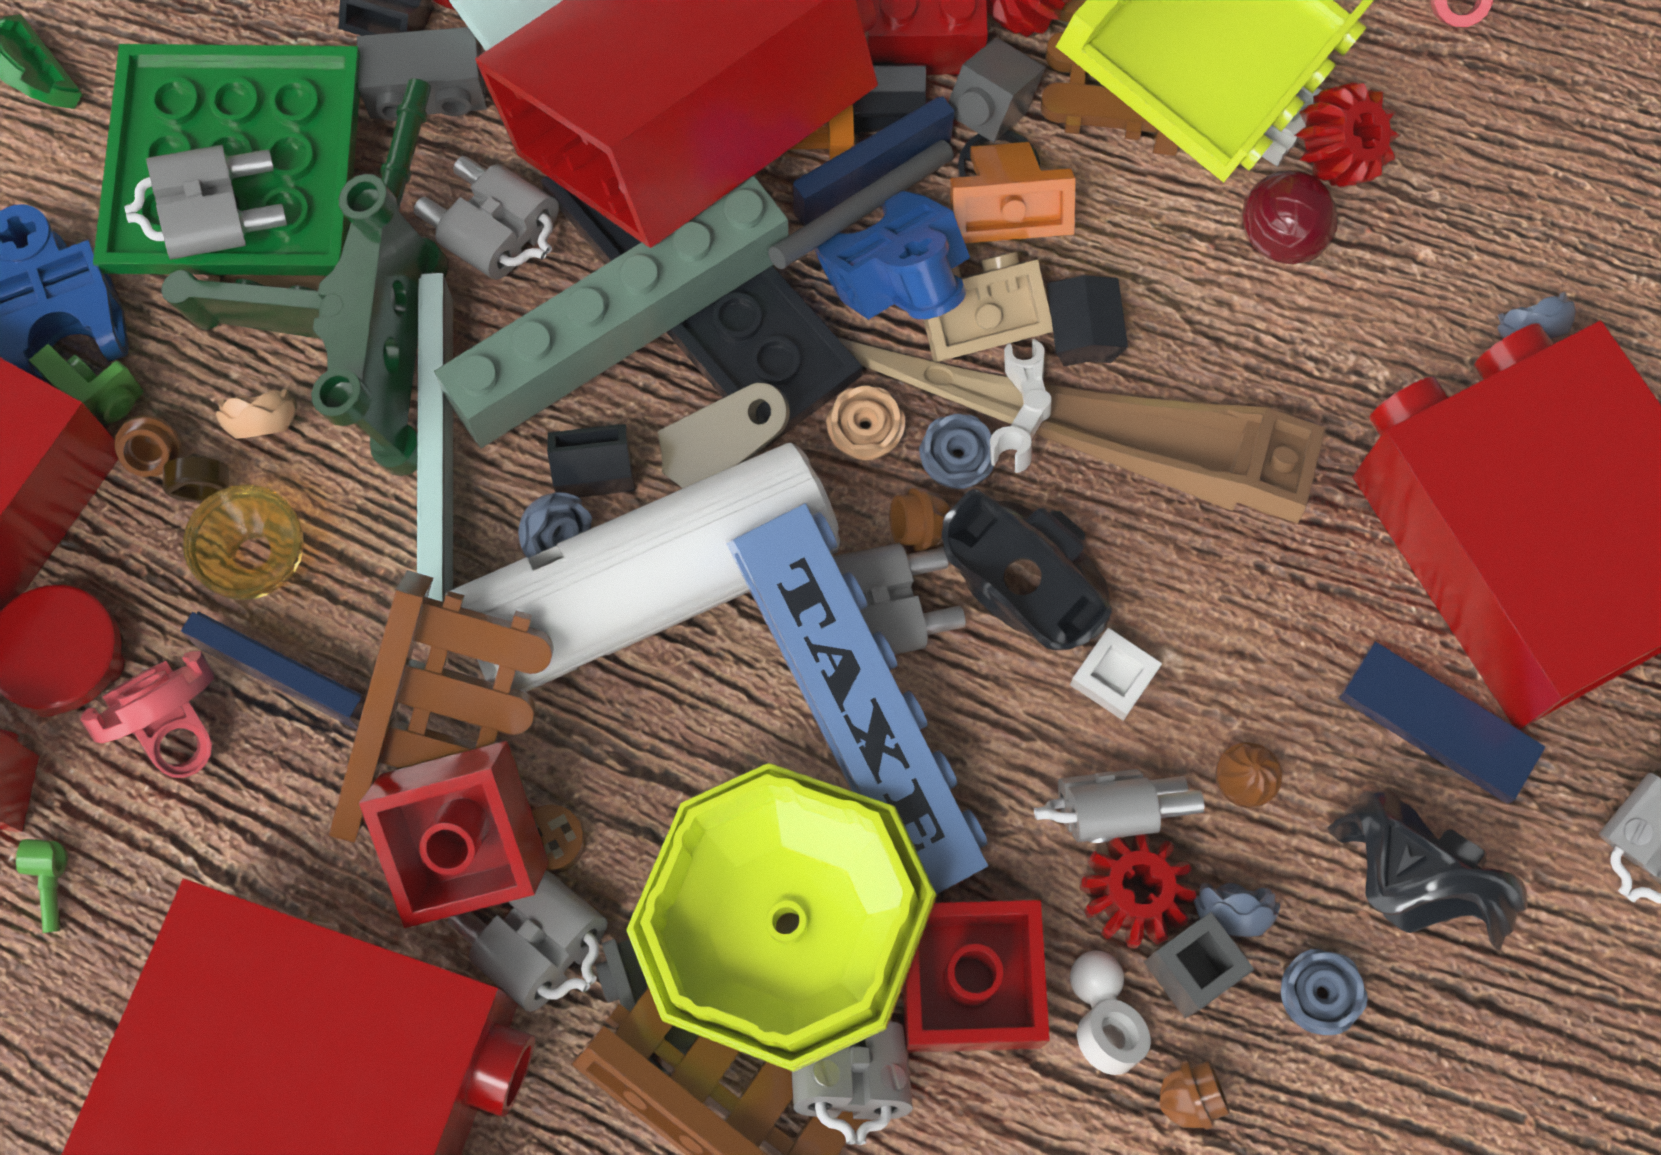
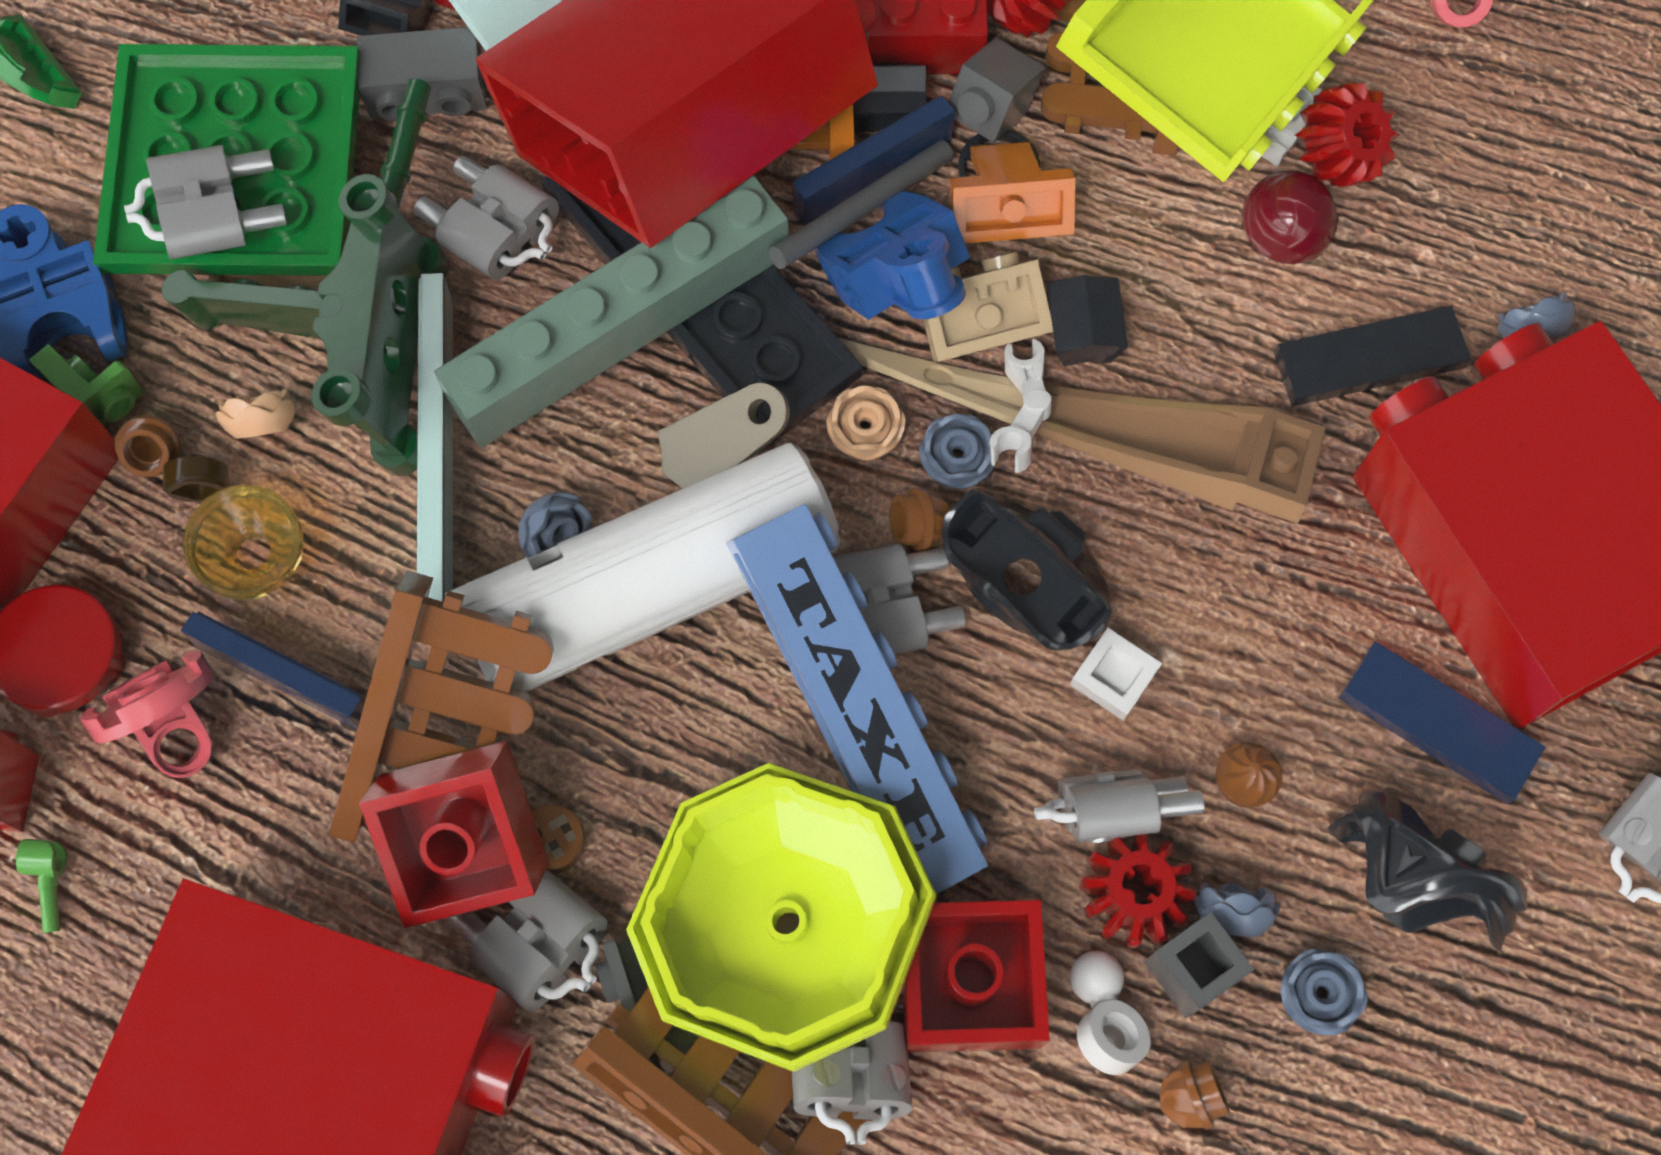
black piece [547,424,635,498] -> none
none -> black tile [1273,305,1471,407]

